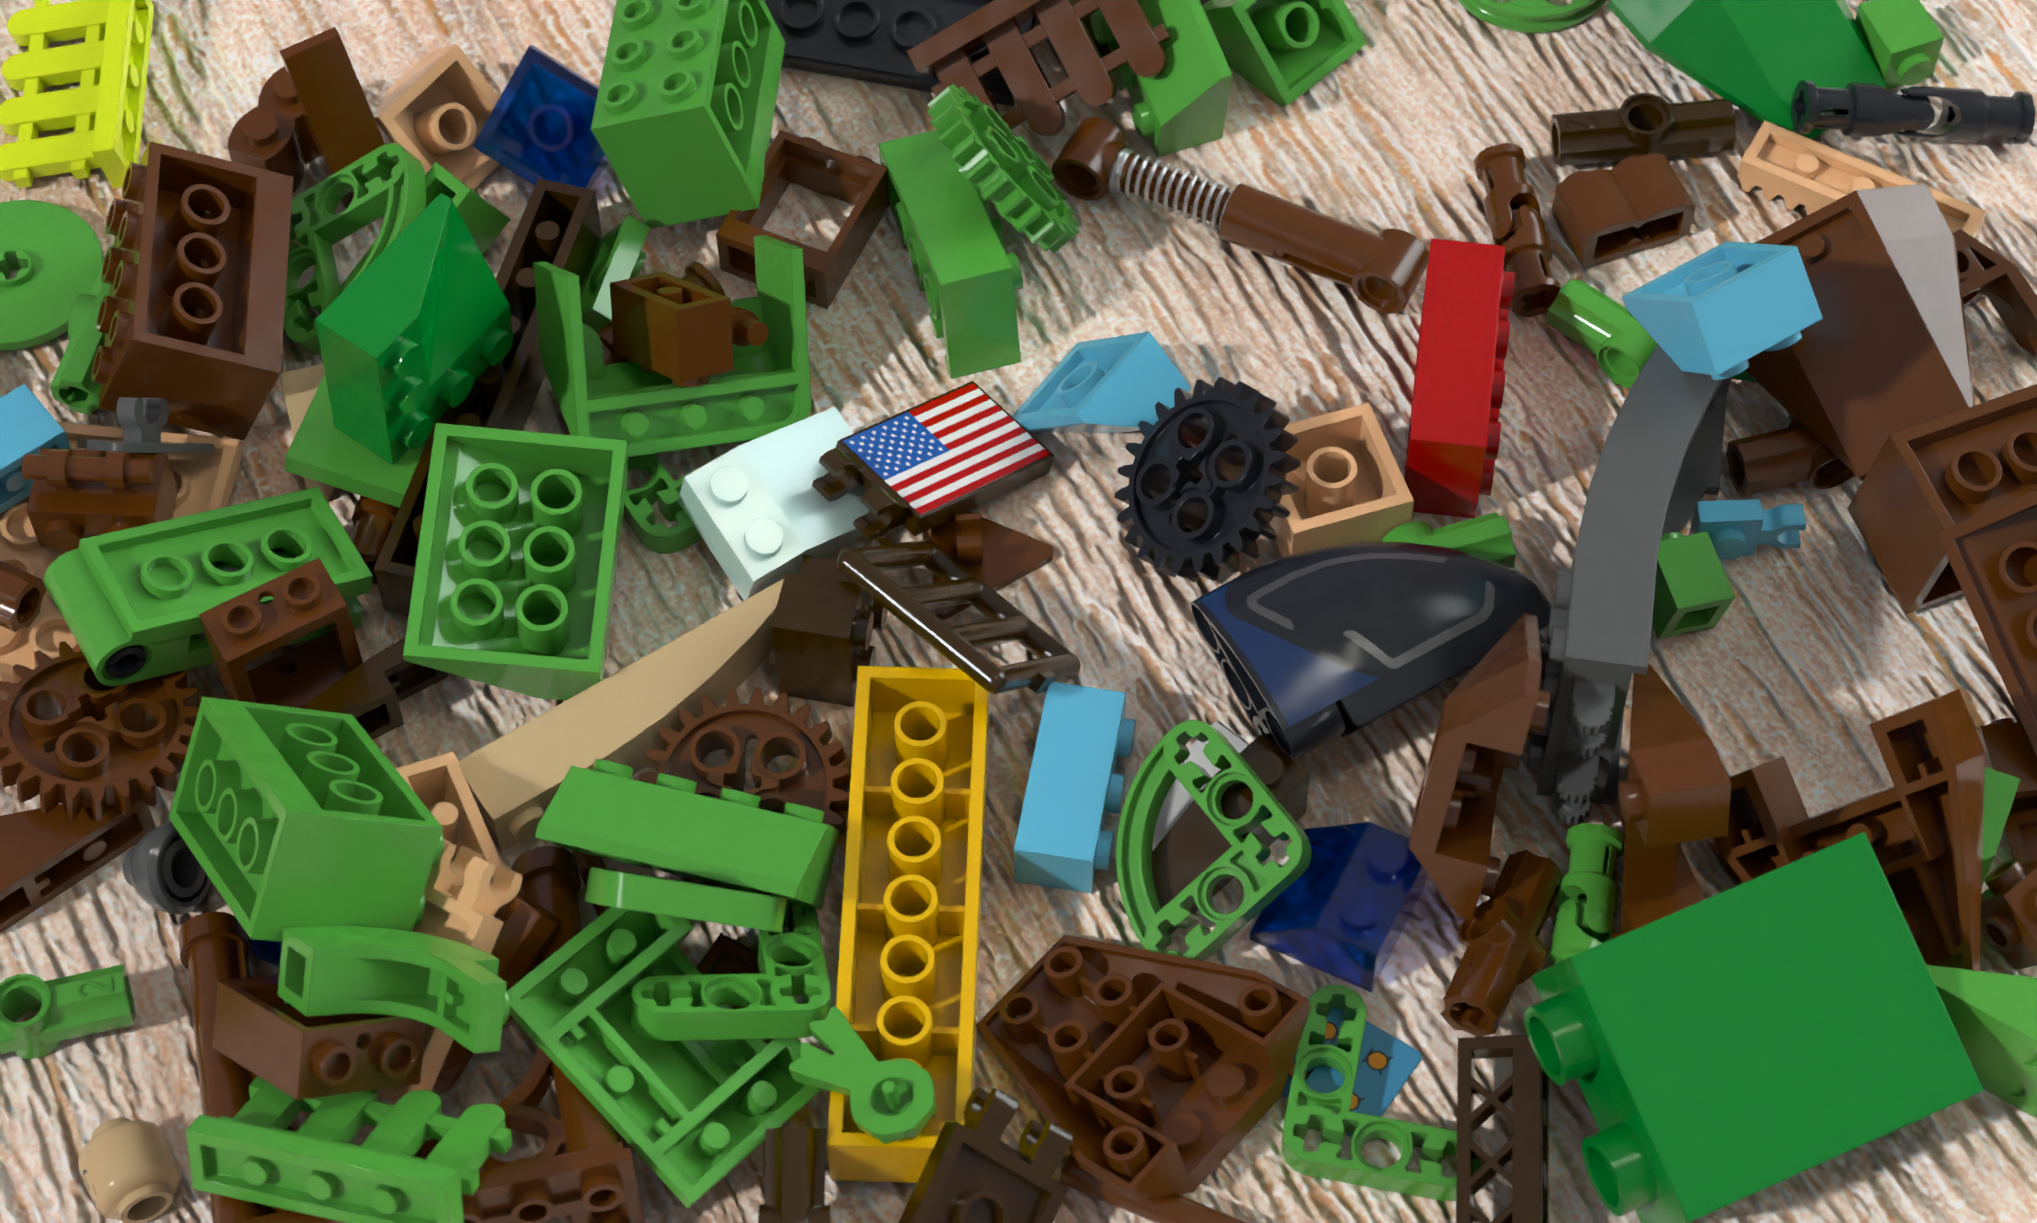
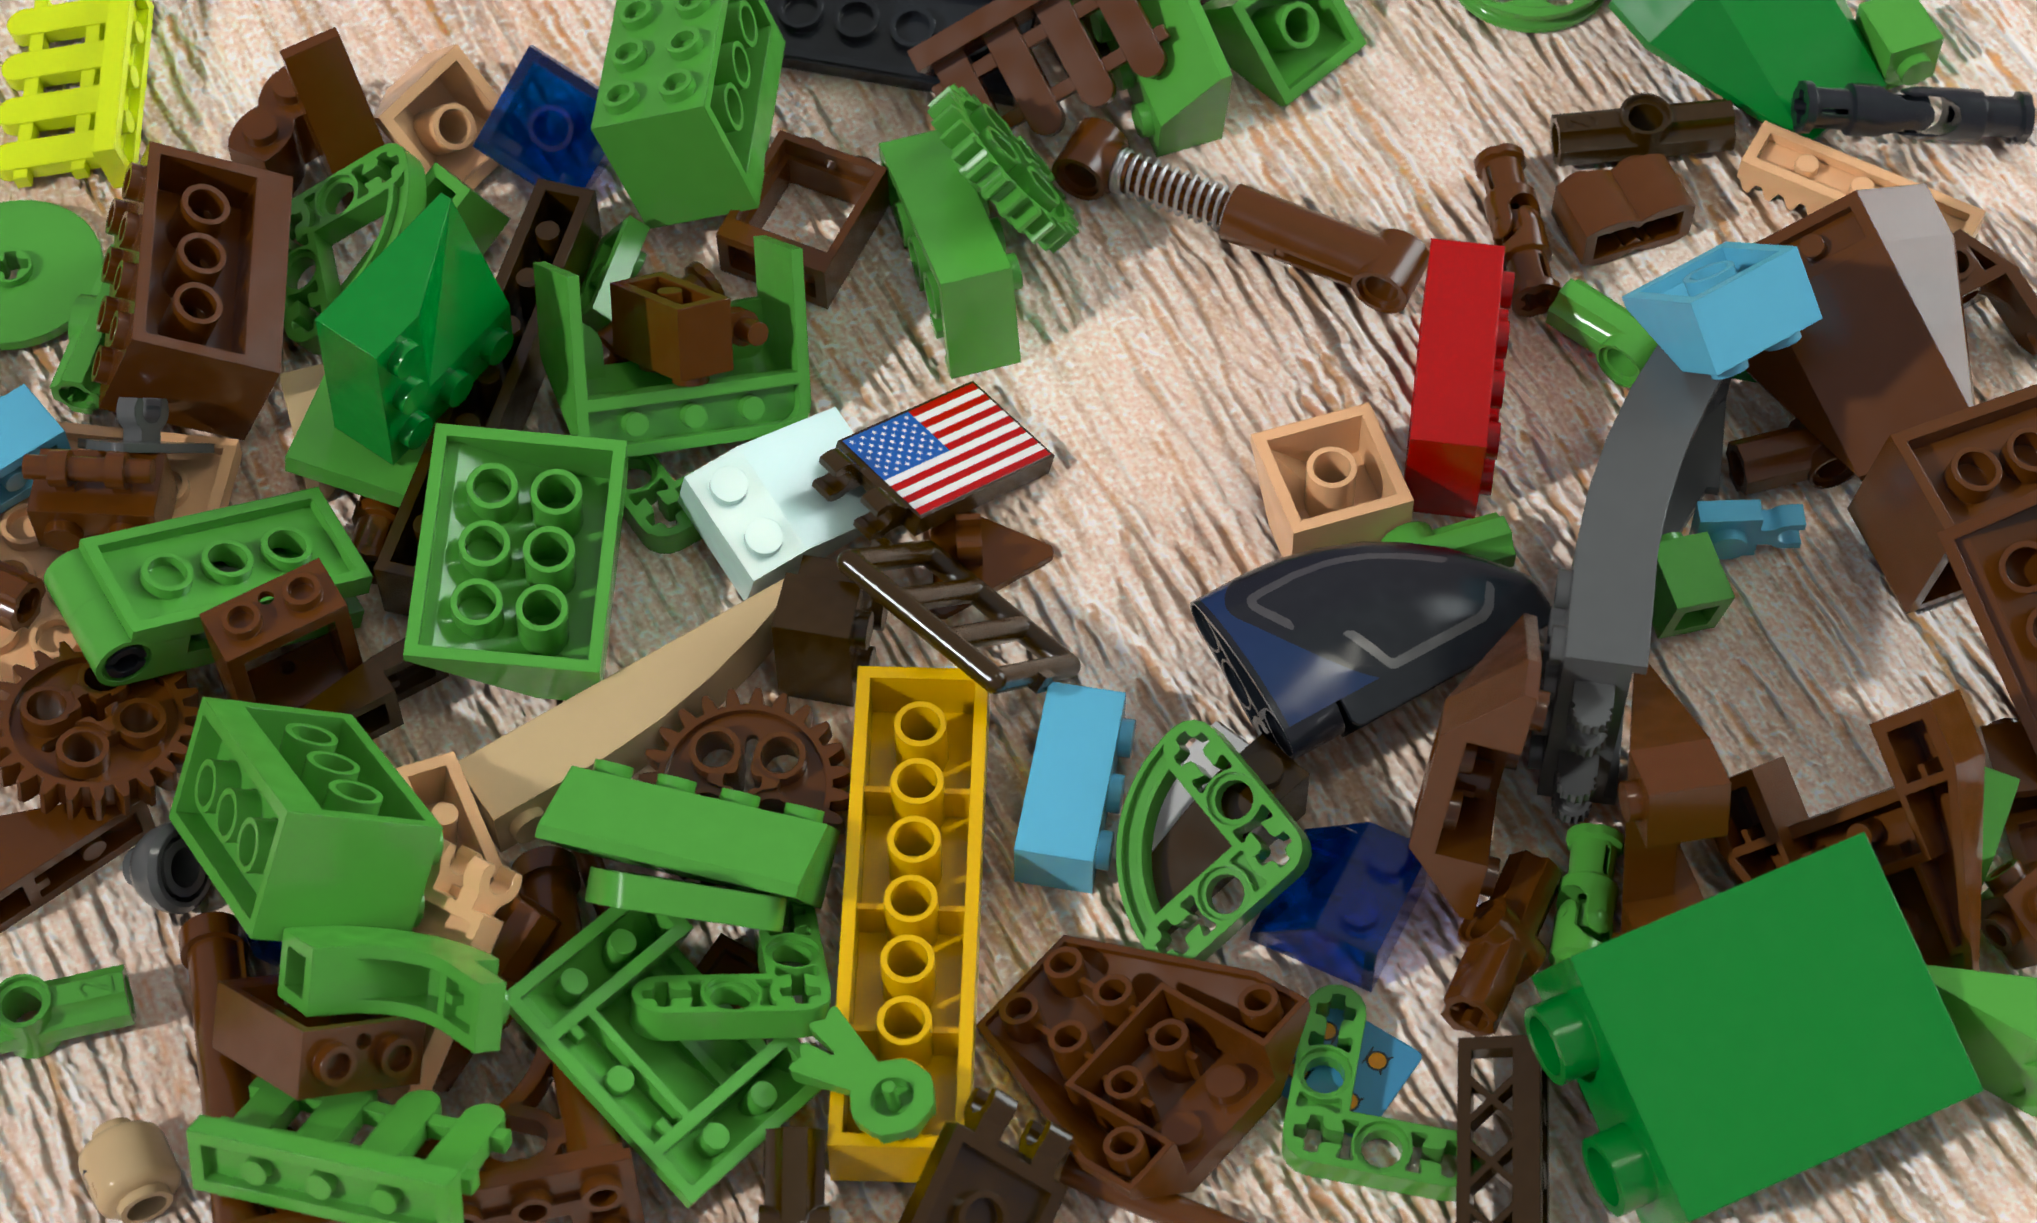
medium azure slope [1012,332,1191,433] -> none
black gear [1114,377,1301,582] -> none

